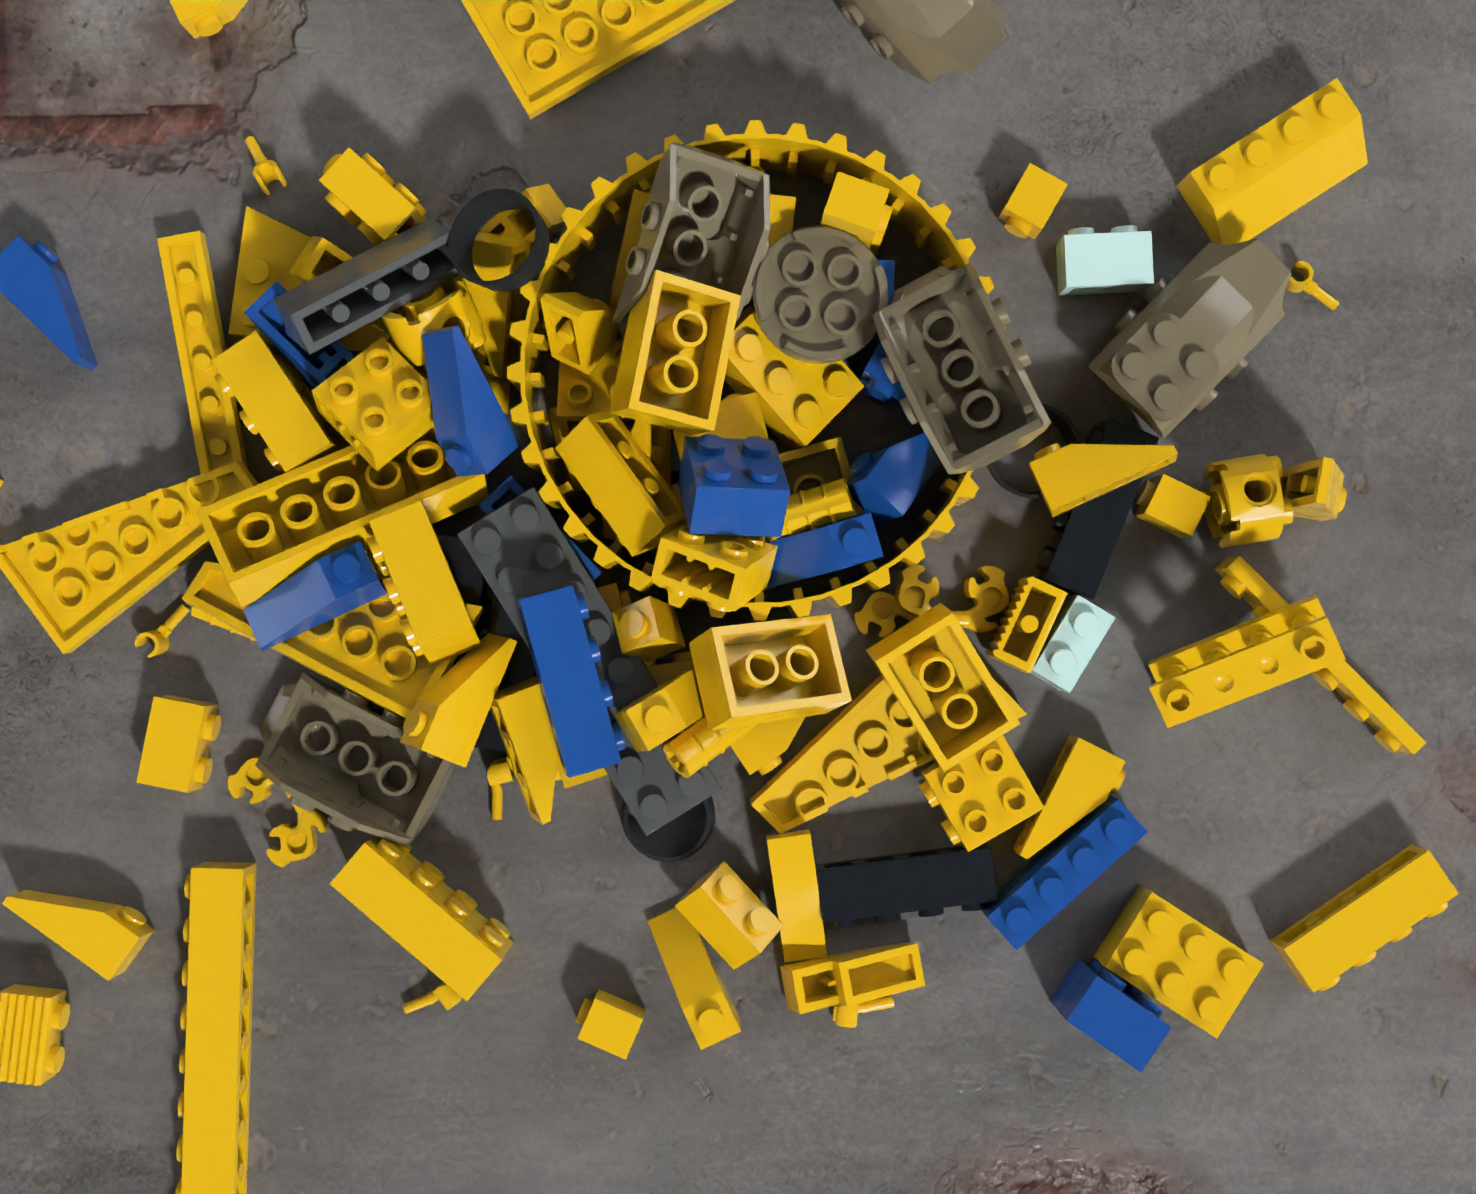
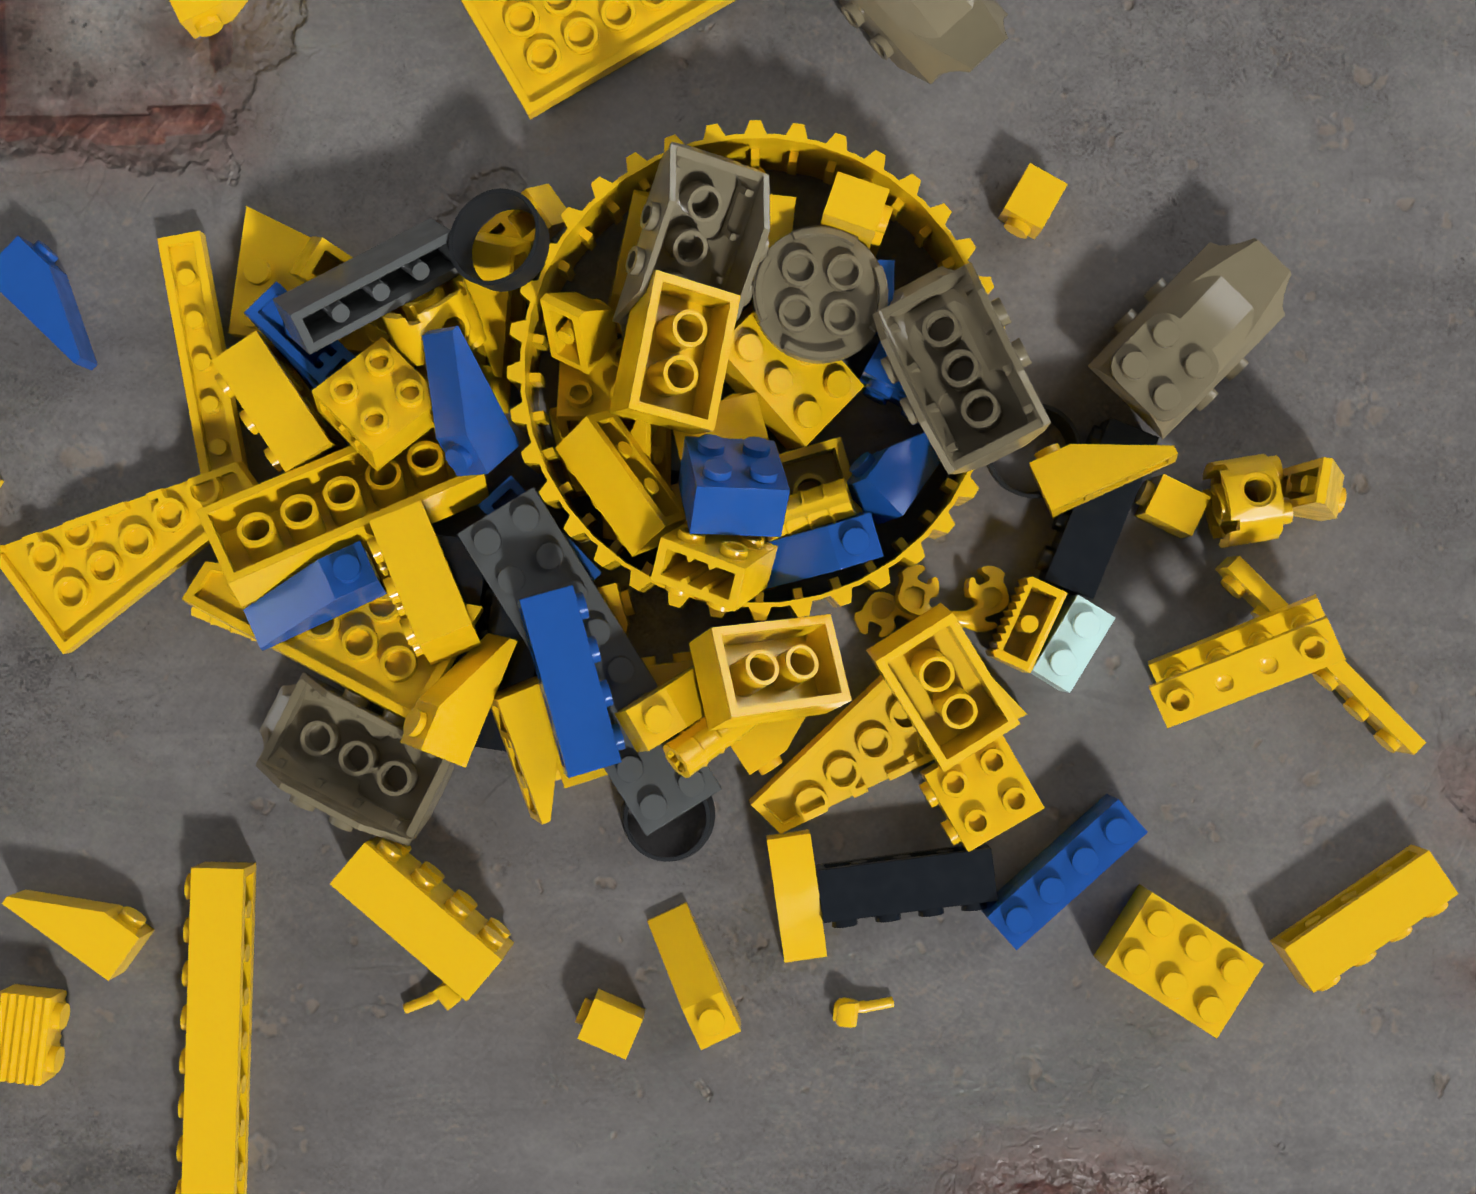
yellow hand [135,603,190,658] -> none
yellow brick [136,695,221,793] -> none
yellow helmet [228,757,329,867] -> none
yellow hand [245,136,287,195] -> none
yellow brick [319,147,427,246] -> none
yellow hand [487,757,515,820] -> none
yellow brick [612,596,686,662] -> none
yellow brick [675,861,784,970] -> none
yellow slope [780,942,926,1015] -> none
yellow slope [1012,735,1126,859] -> none
blue brick [1049,958,1172,1072] -> none
light aqua brick [1056,225,1154,296] -> none
yellow slope [1176,78,1368,245] -> none
yellow hand [1286,261,1339,311] -> none

